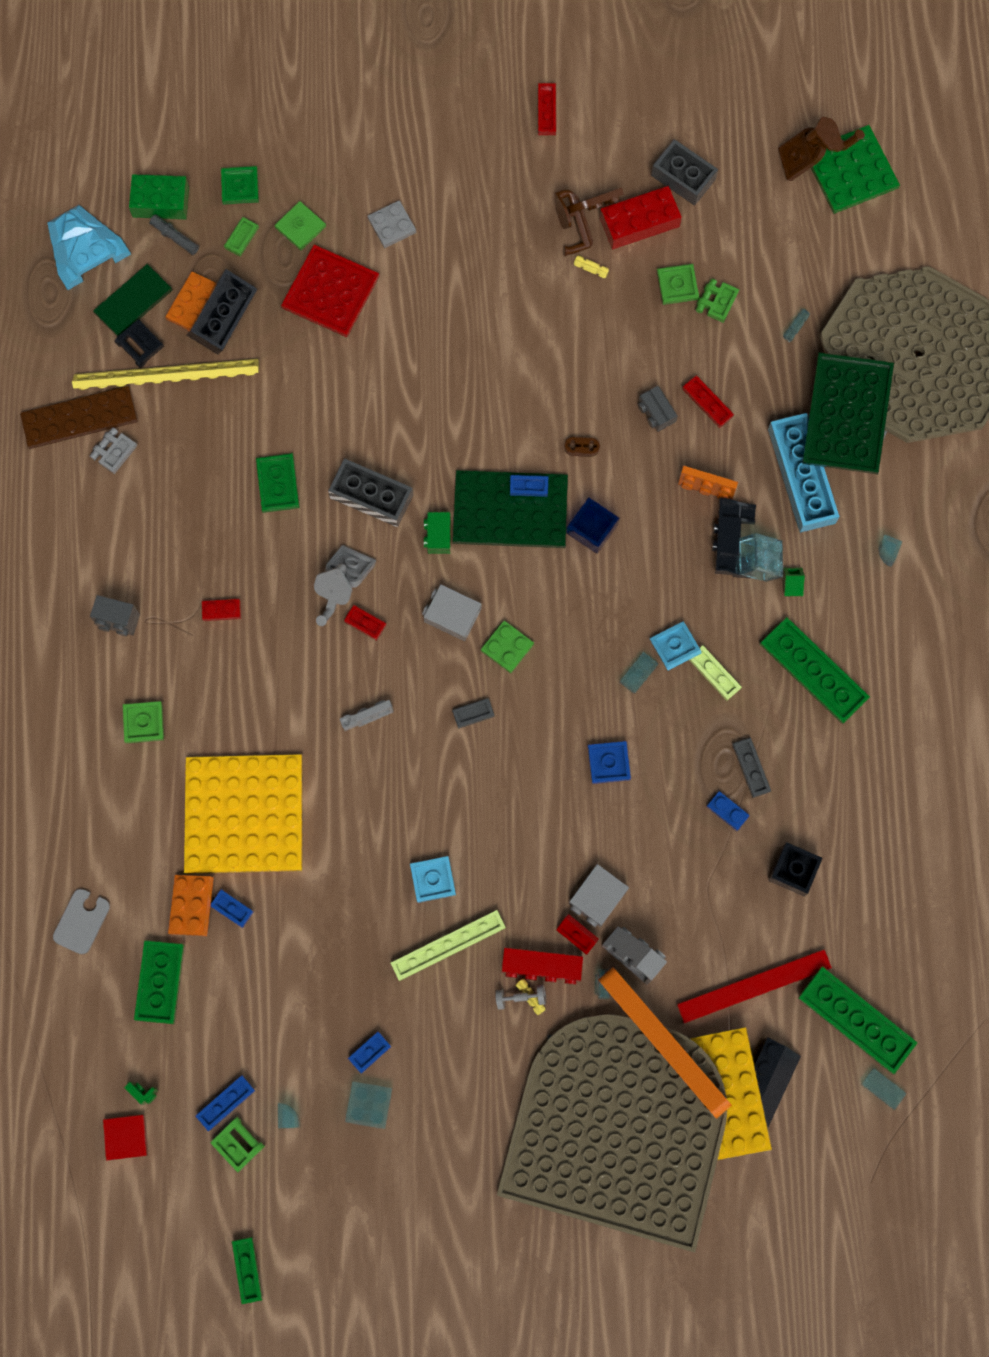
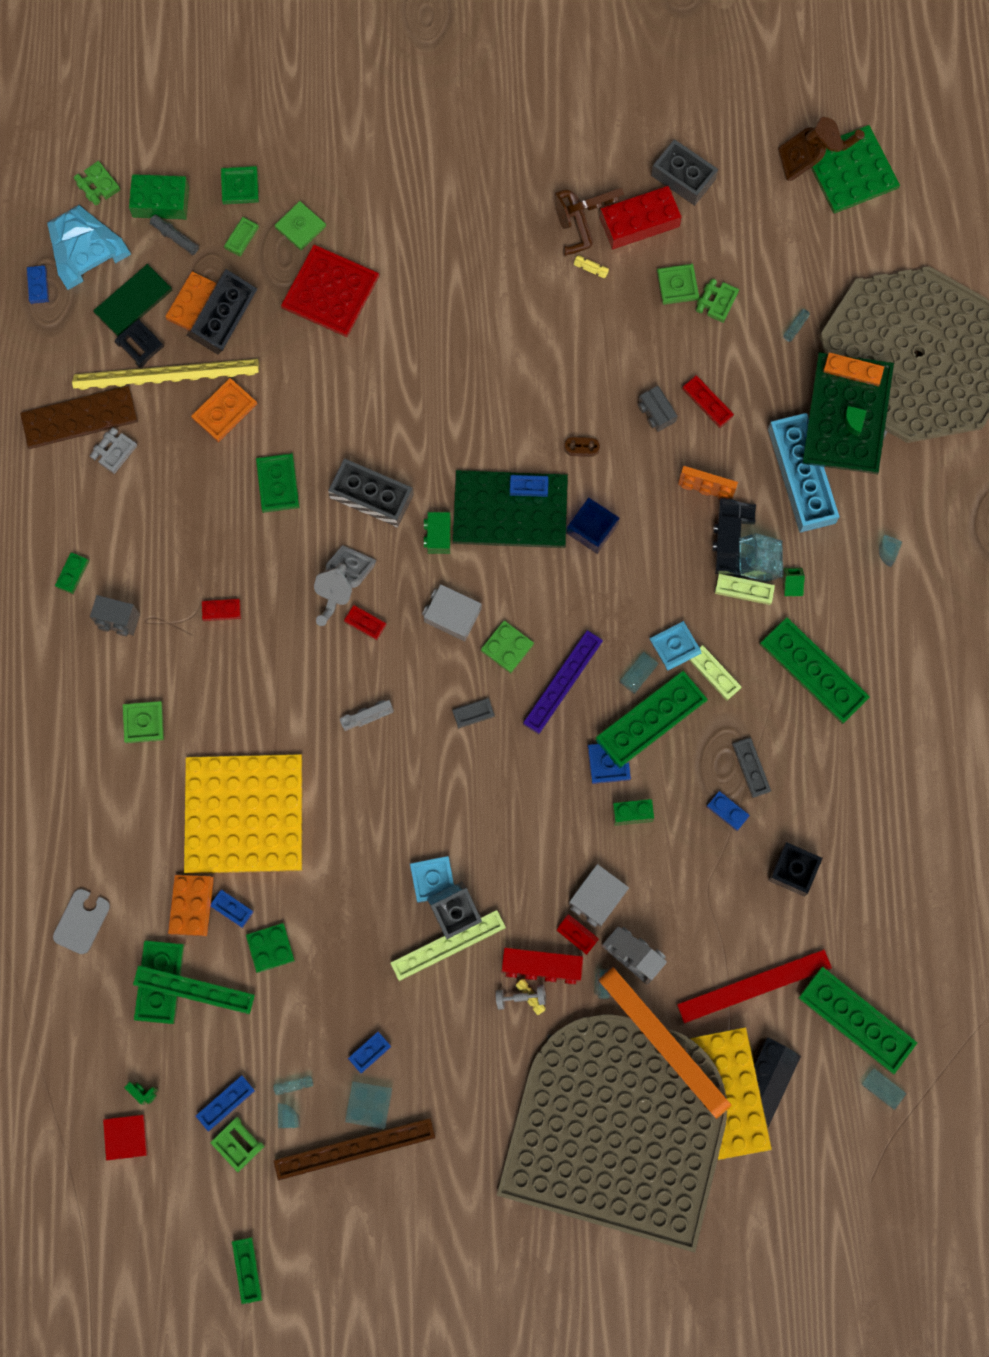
light grey plate [367,200,416,249] -> none
red plate [538,83,556,135] -> none
none -> blue plate [27,265,49,304]
none -> green plate [55,552,89,594]
none -> bright green plate [74,161,120,205]
none -> green plate [133,965,255,1015]
none -> orange plate [191,378,257,443]
none -> green plate [246,923,295,973]
none -> clear light blue axle [273,1076,313,1095]
none -> reddish brown plate [273,1118,436,1181]
none -> dark grey brick [427,881,482,939]
none -> dark purple plate [523,630,603,735]
none -> green plate [595,671,708,769]
none -> green brick [612,799,654,826]
none -> yellowish green plate [715,574,775,605]
none -> orange plate [823,352,884,386]
none -> green brick [844,406,867,437]

